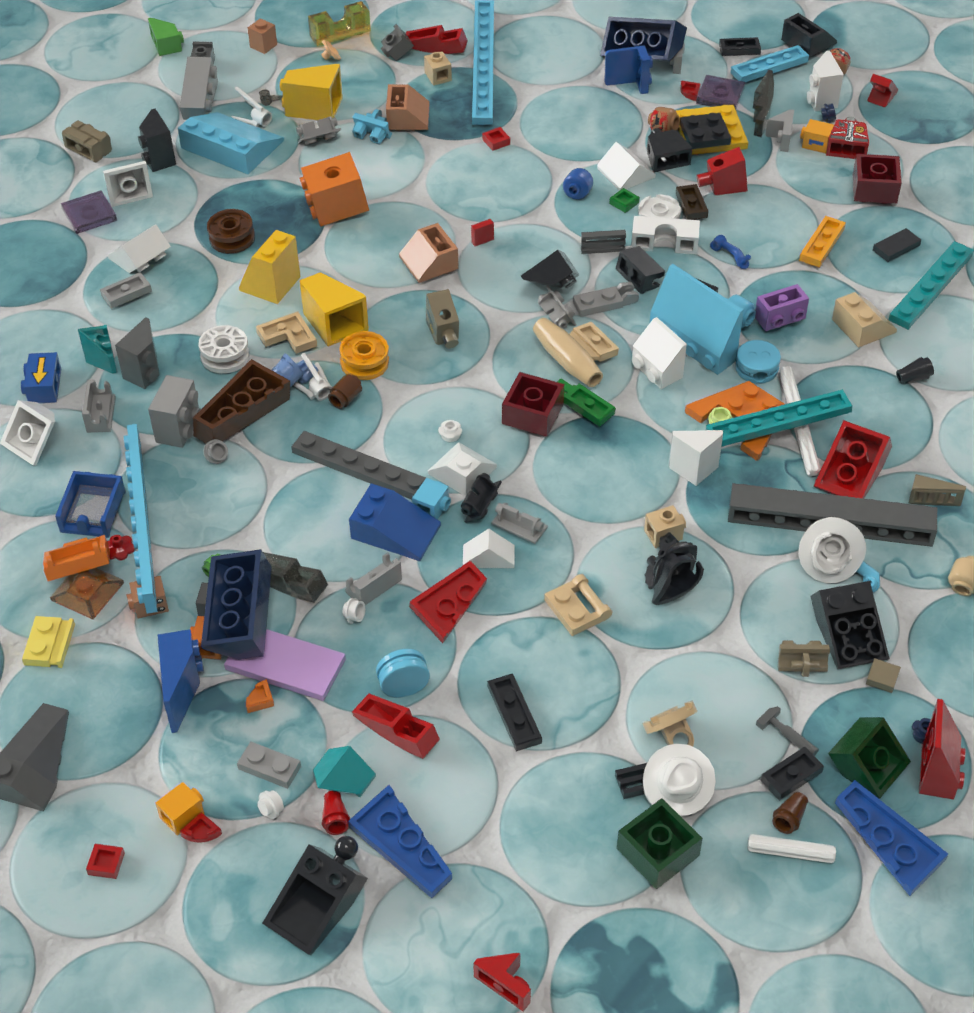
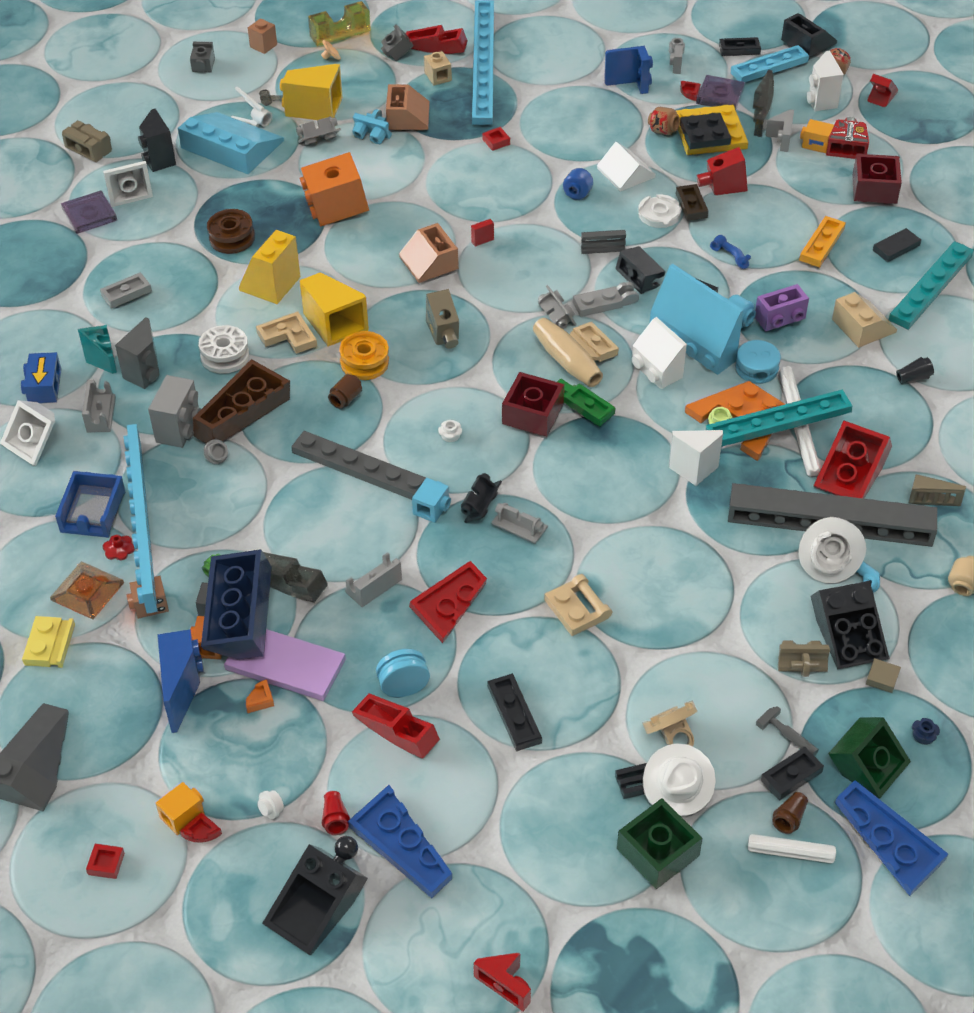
orange piece [43,535,110,581] -> none
white slope [107,224,171,273] -> none
bright green slope [148,18,184,56] -> none
light grey wedge [179,57,218,119] -> none
light grey plate [237,741,301,789] -> none
medium blue piece [272,353,319,387] -> none
white plant [293,353,332,401] -> none
teal slope [313,746,376,797] -> none
white plate [342,598,365,624] -> none
blue slope [349,483,441,561] -> none
white slope [428,442,497,496] -> none
white slope [463,529,515,568] -> none
black slope [521,250,579,288] -> none
dark blue slope [600,17,687,61] -> none
green tile [609,188,640,213] -> none
white arch [631,216,700,255] -> none
tan brick [644,505,686,548] -> none
black helmet [644,532,704,605] -> none
black torso [647,128,692,172] -> none
dark blue plate [821,103,836,123] -> none
red slope [919,699,966,800] -> none

